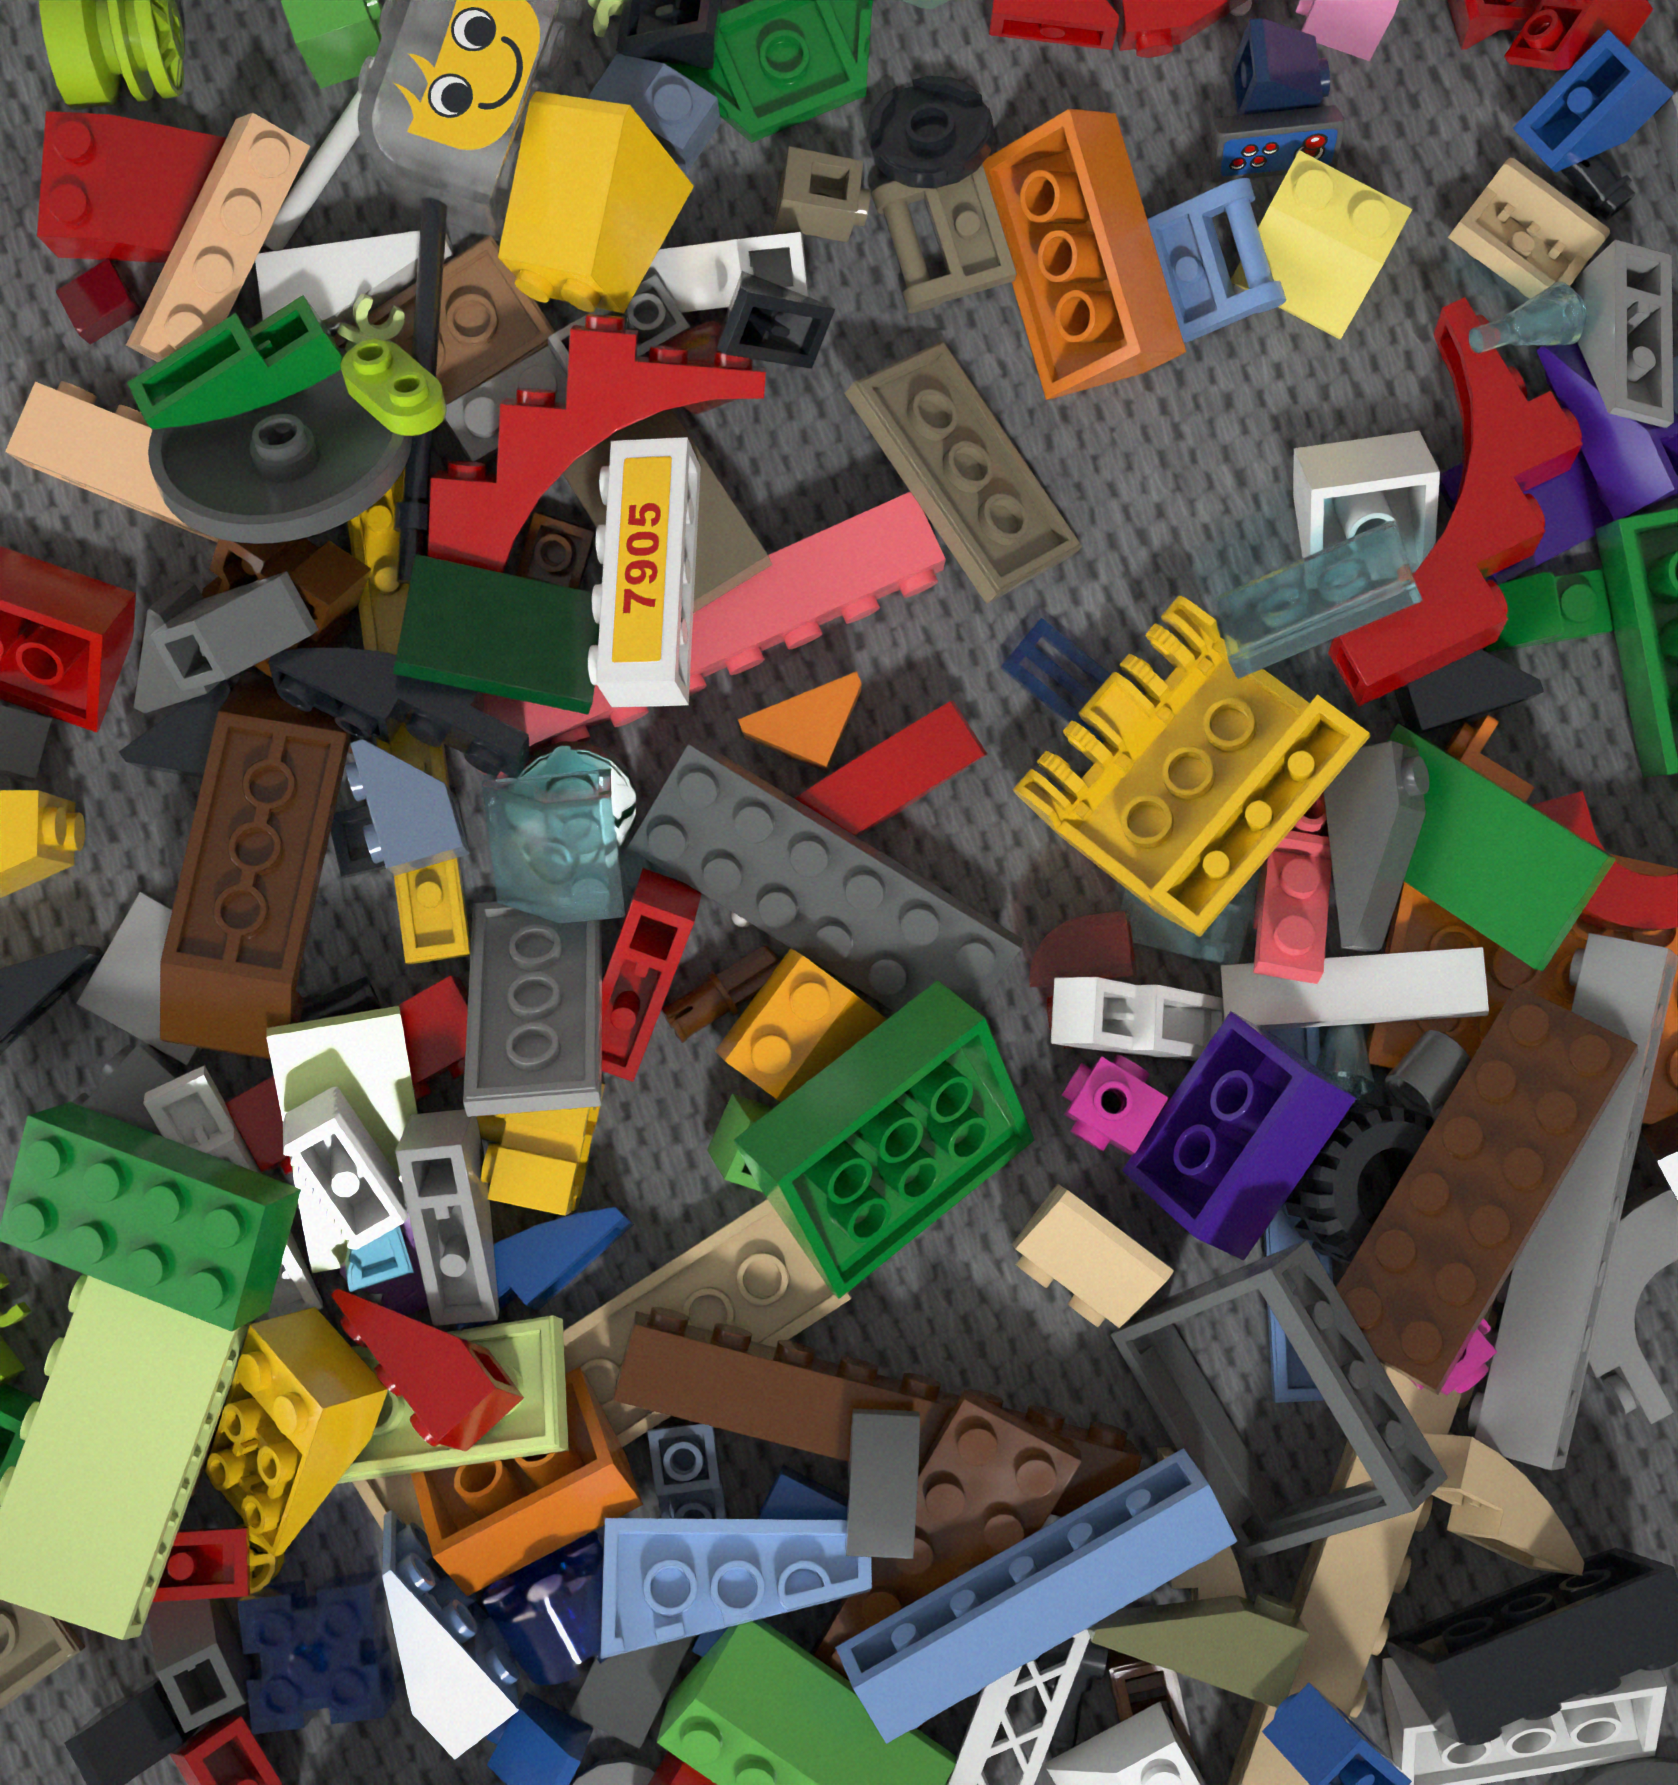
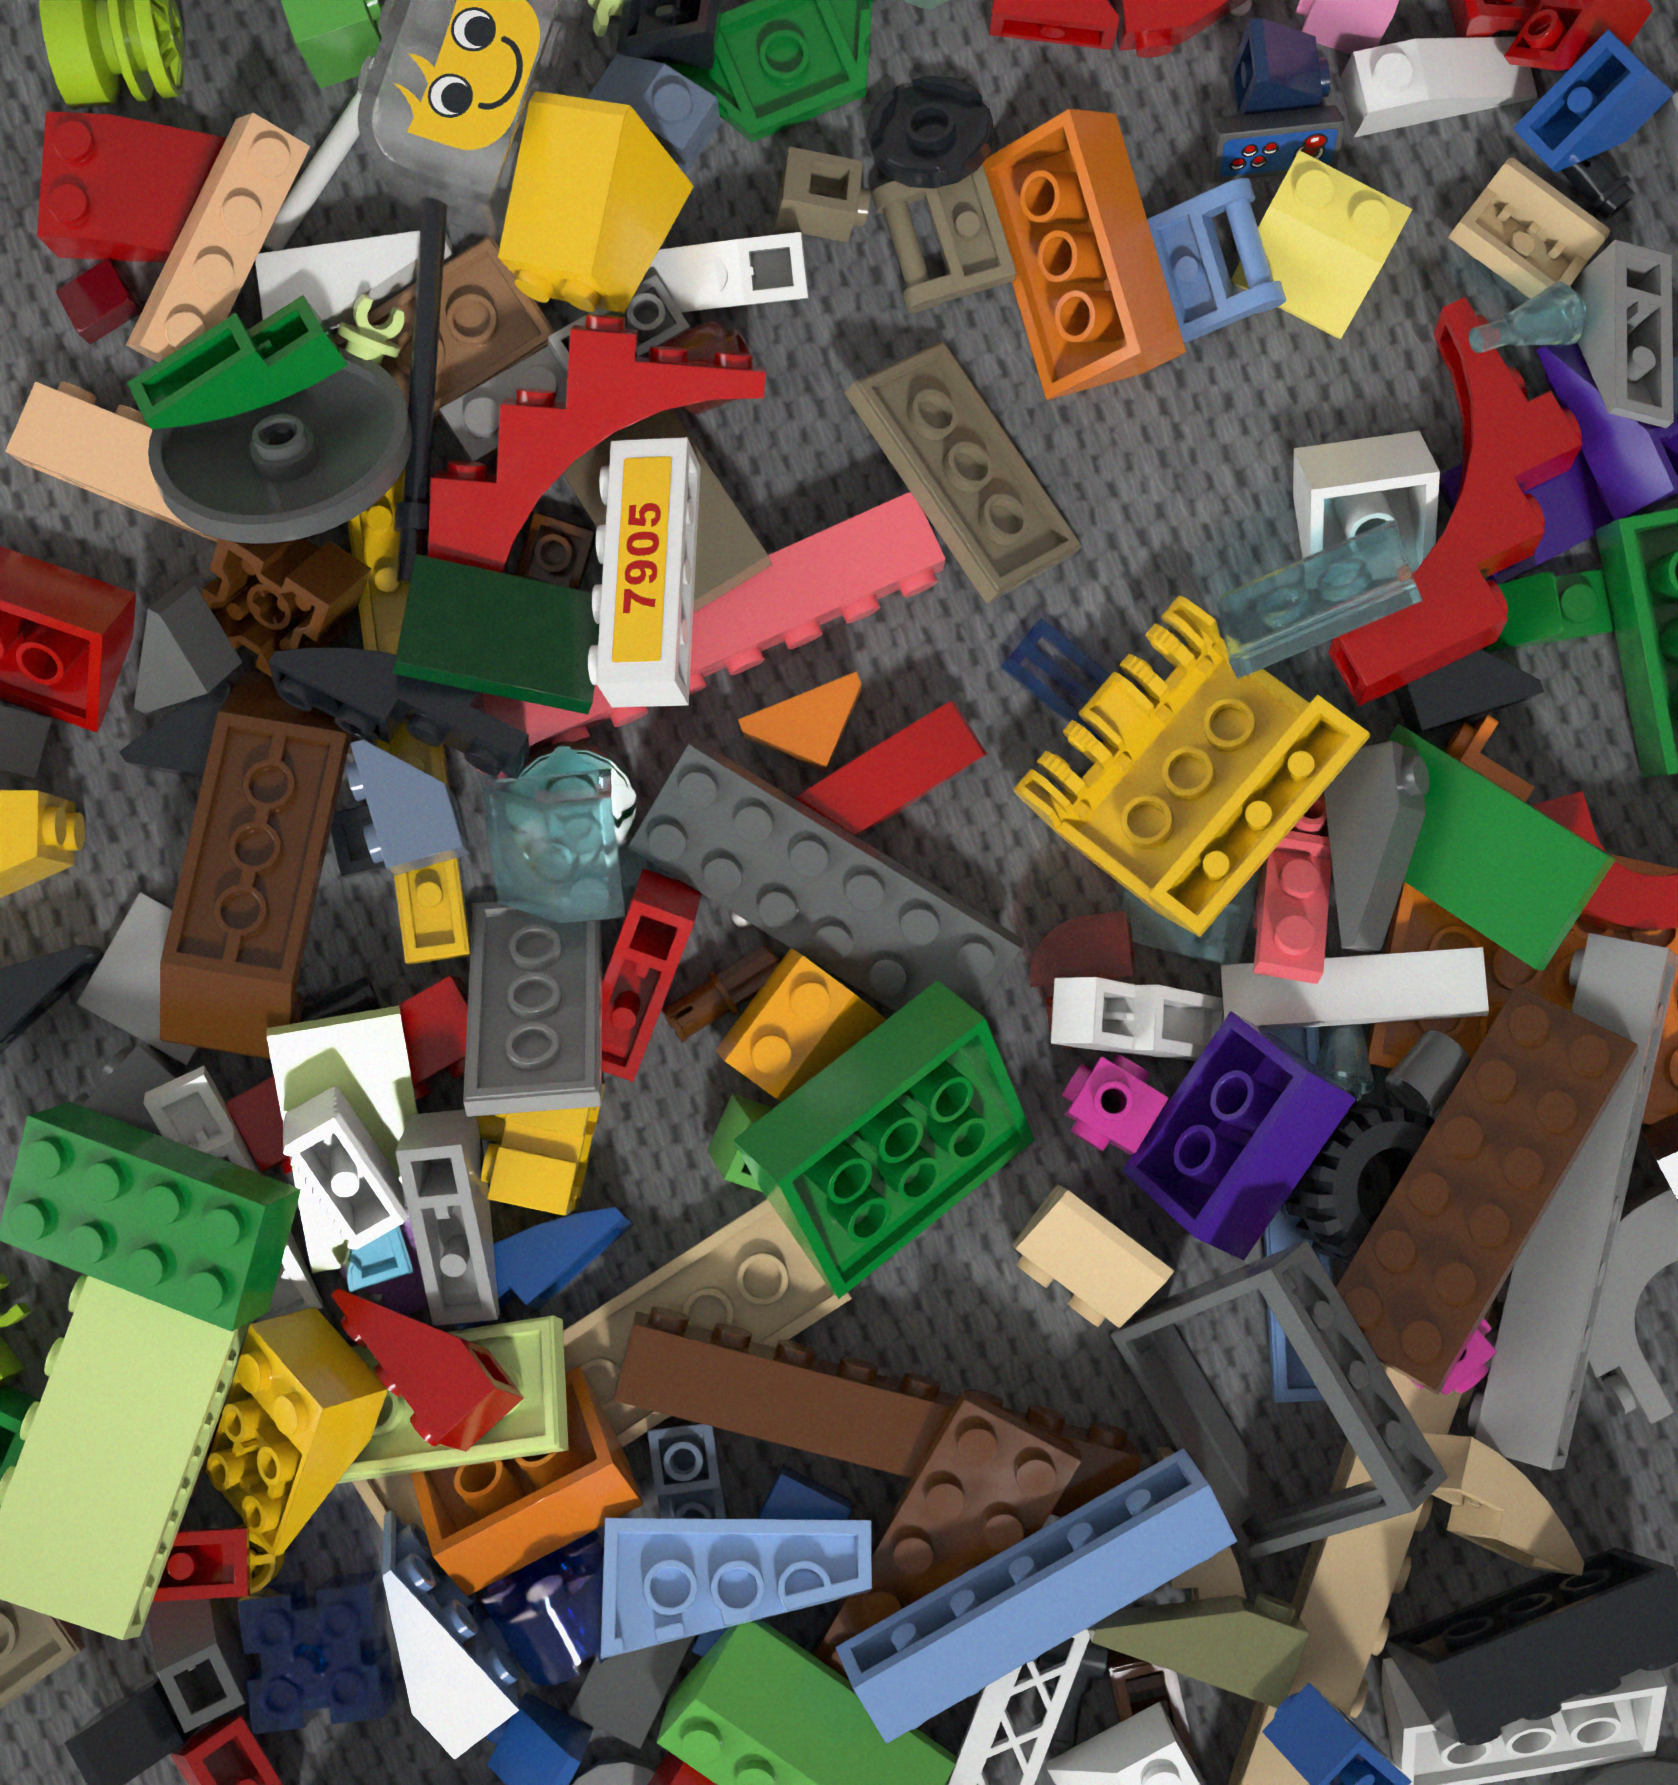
dark grey slope [149,571,318,693] -> none
lime plate [341,339,447,436] -> none
black slope [717,271,835,369] -> none
dark grey slope [845,1408,920,1559] -> none
none -> white slope [1340,37,1537,137]

